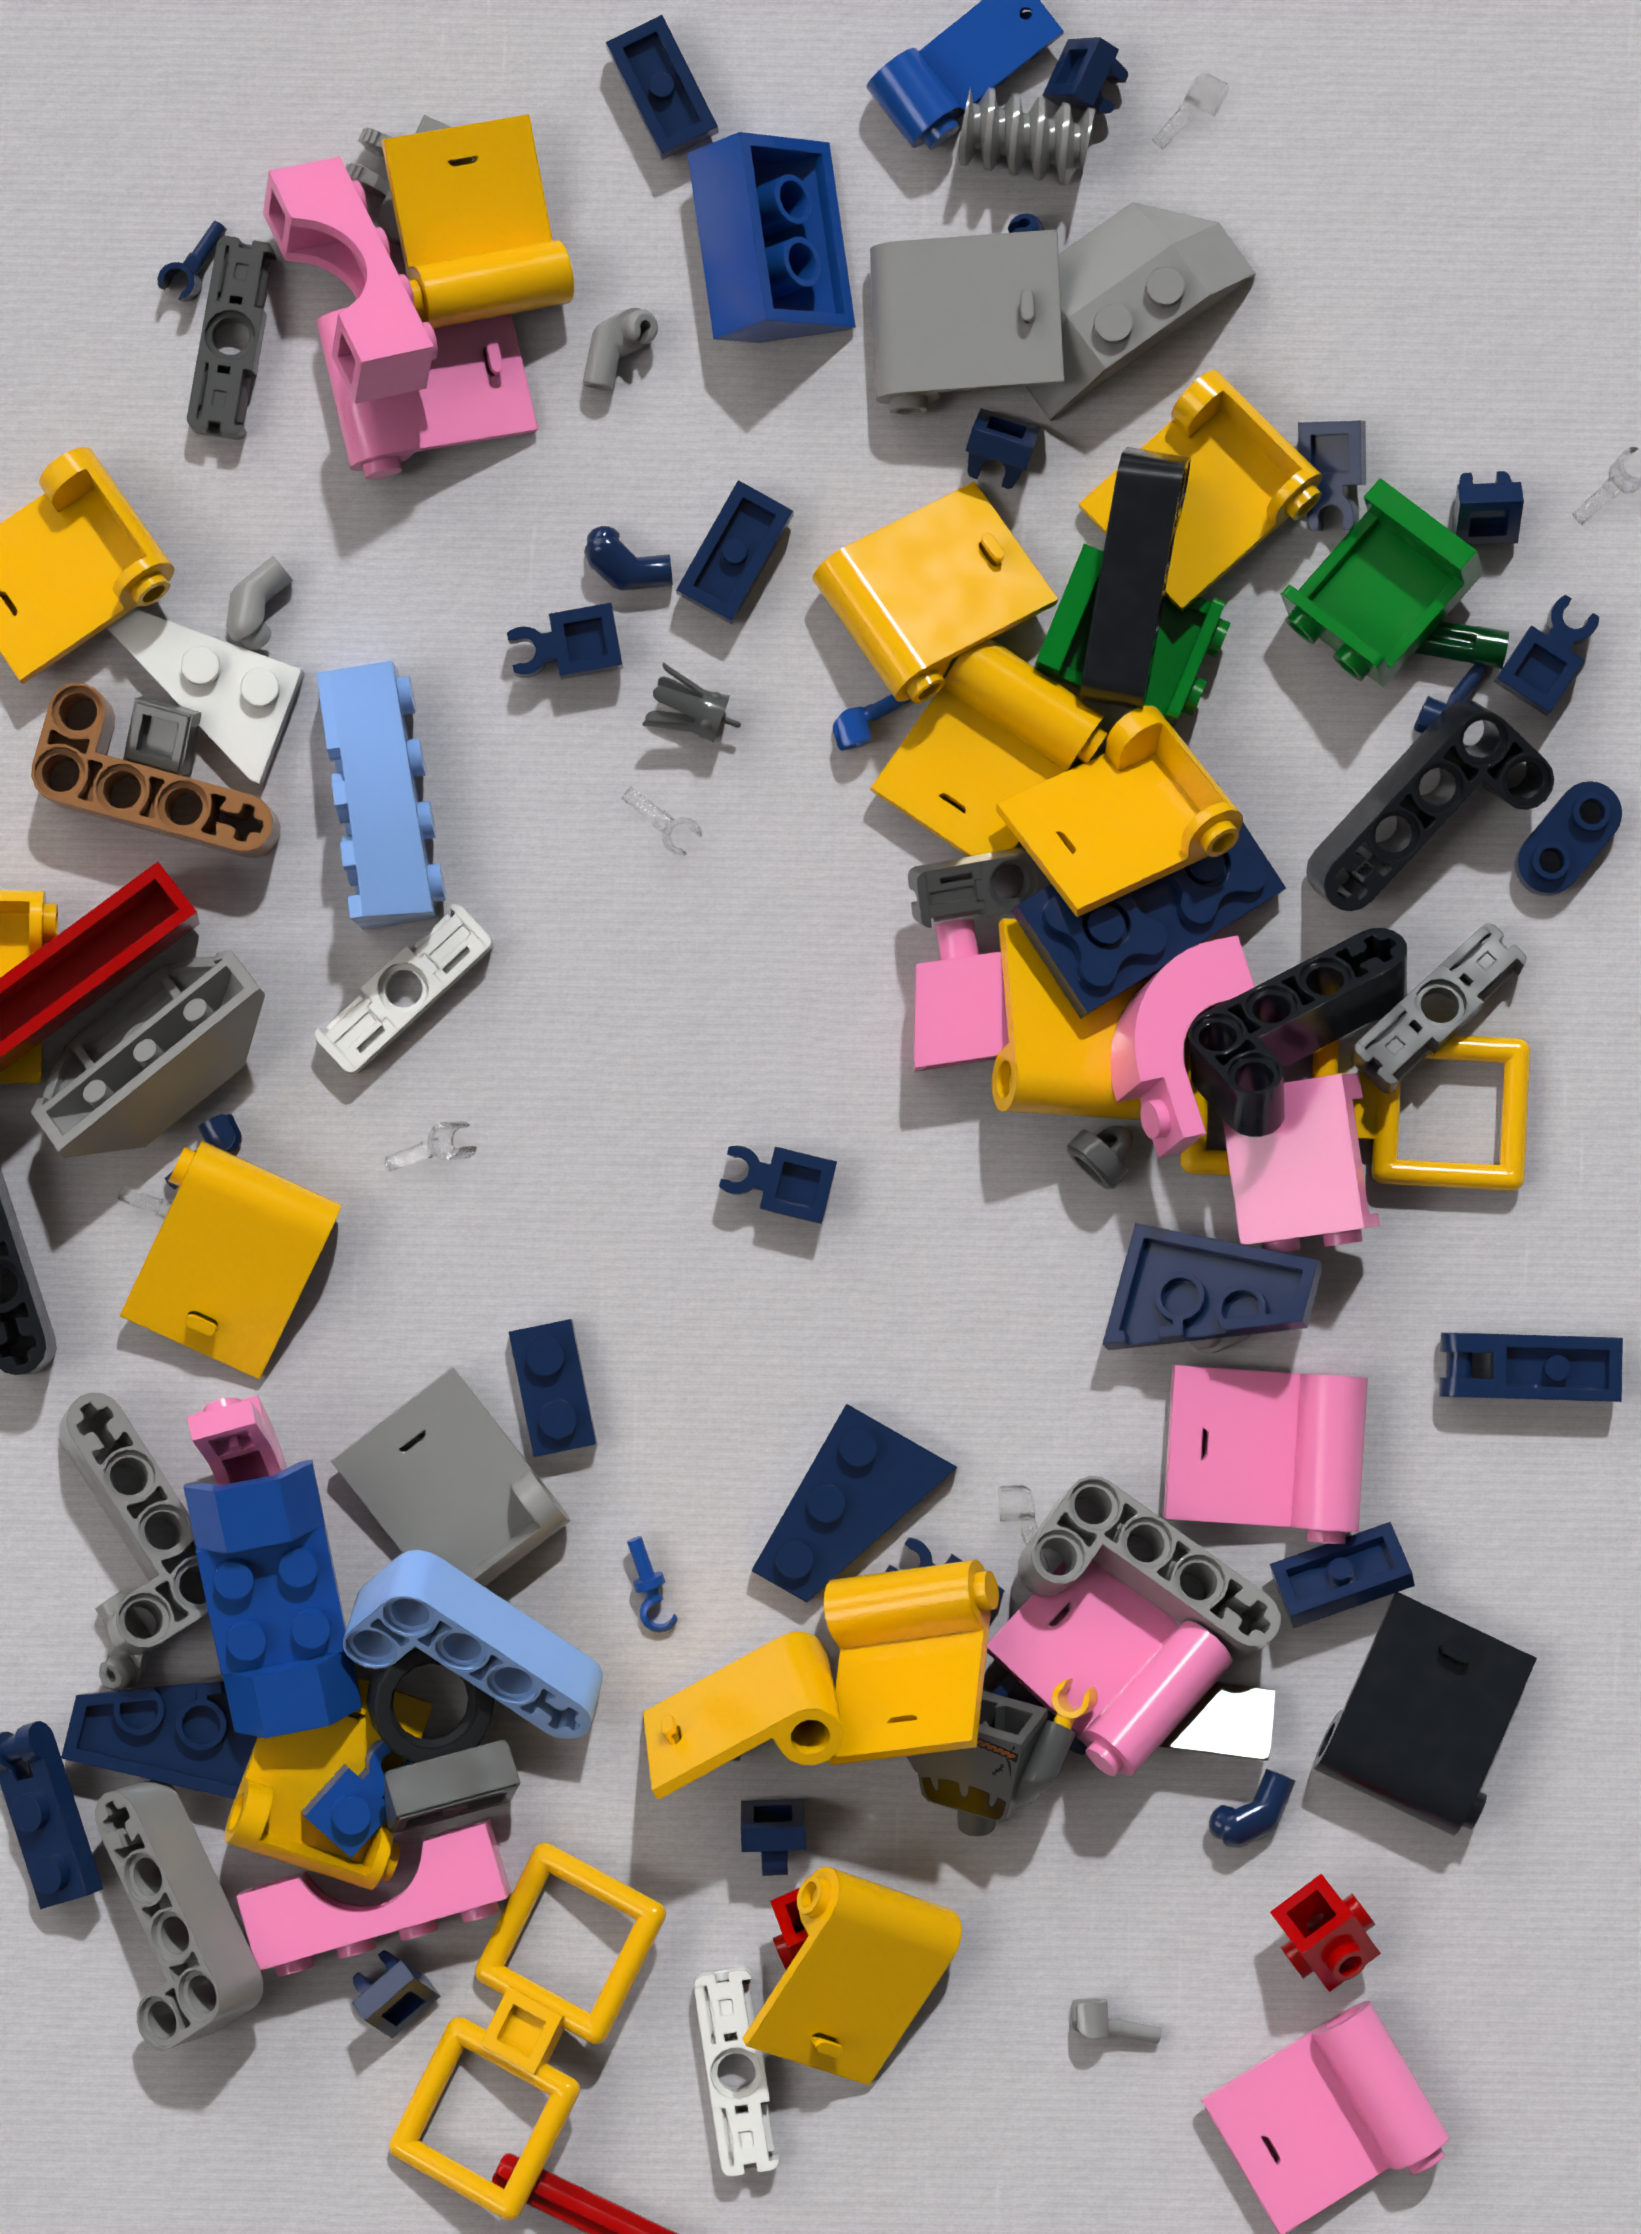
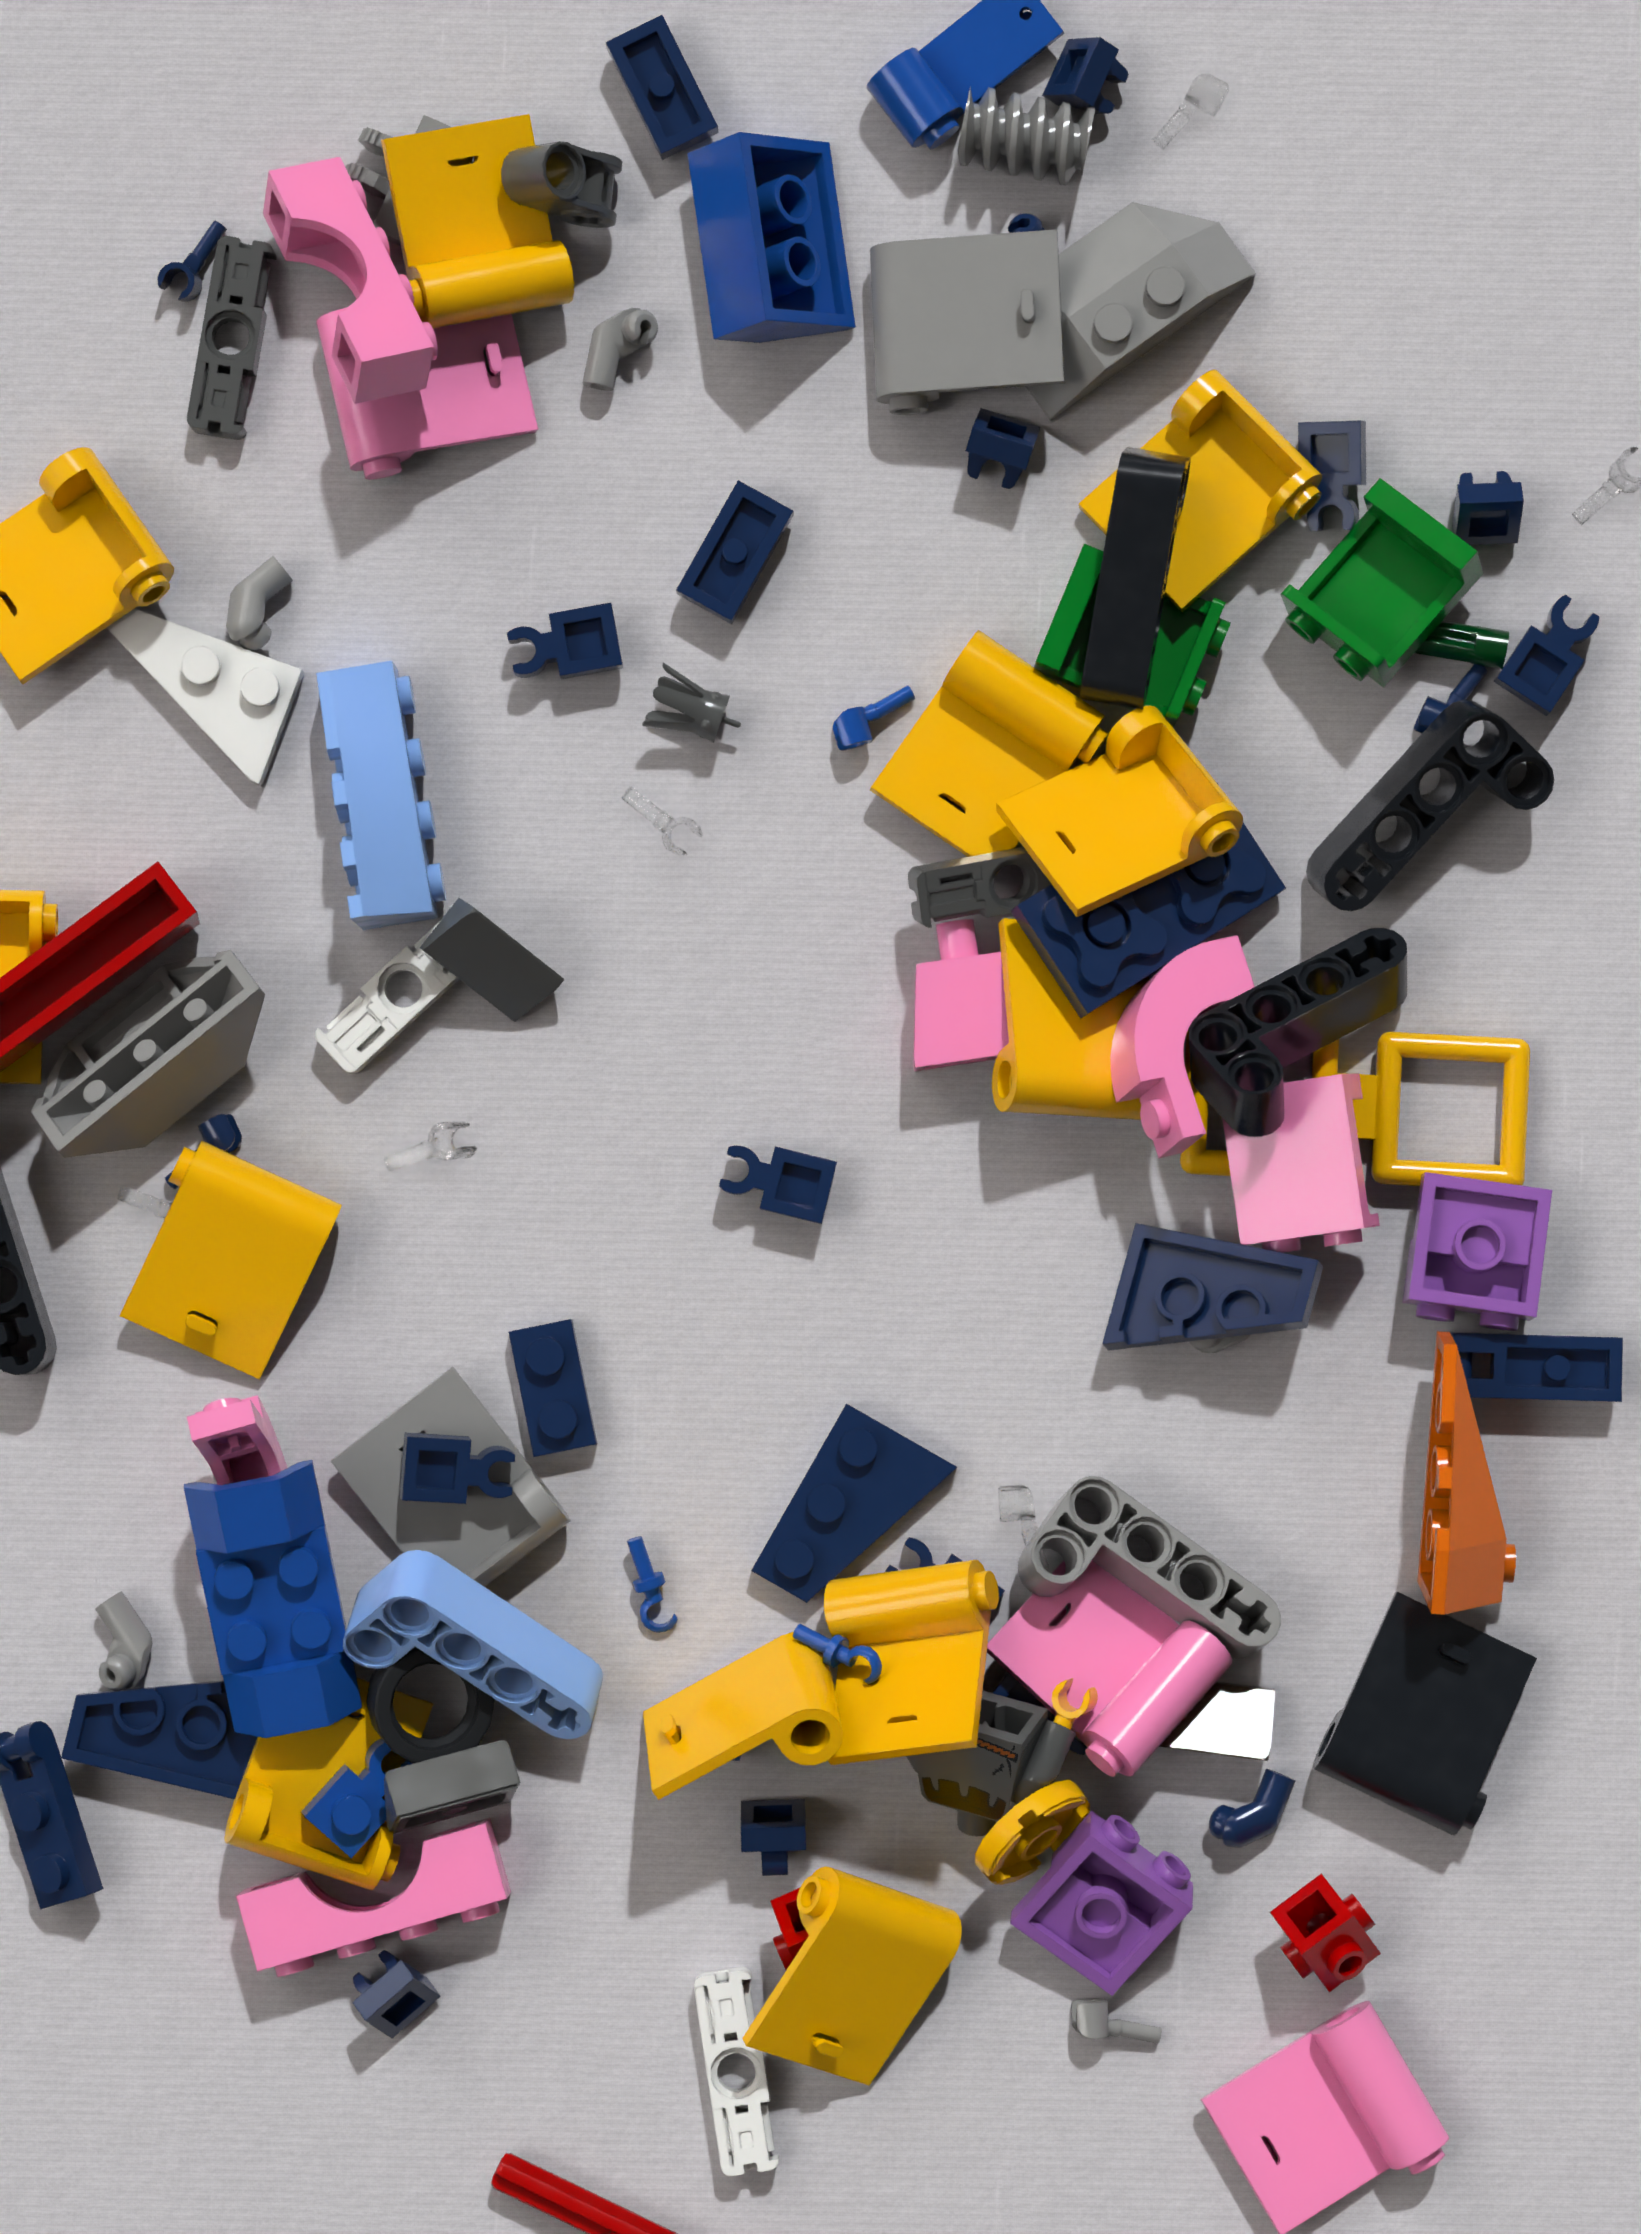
medium nougat beam [31,682,281,858] -> none
light grey beam [59,1393,208,1655] -> none
light grey beam [95,1780,263,2051] -> none
dark grey tile [123,696,202,776] -> none
yellow bar [389,1842,666,2221] -> none
dark blue arm [584,526,673,591] -> none
yellow door [812,481,1058,704] -> none
dark grey tile [1067,1125,1133,1189] -> none
bright pink door [1163,1365,1368,1544] -> none
dark blue plate [1270,1522,1415,1629] -> none
piece [1351,923,1526,1094] -> none
dark blue plate [1515,781,1622,896] -> none
none -> dark blue plate [399,1432,515,1504]
none -> dark grey slope [420,898,564,1022]
none -> dark grey piece [501,141,623,228]
none -> blue hand [793,1624,882,1684]
none -> yellow tile [975,1779,1090,1885]
none -> medium lavender plate [1010,1810,1193,1996]
none -> medium lavender plate [1402,1172,1552,1331]
none -> orange wedge [1417,1331,1516,1615]

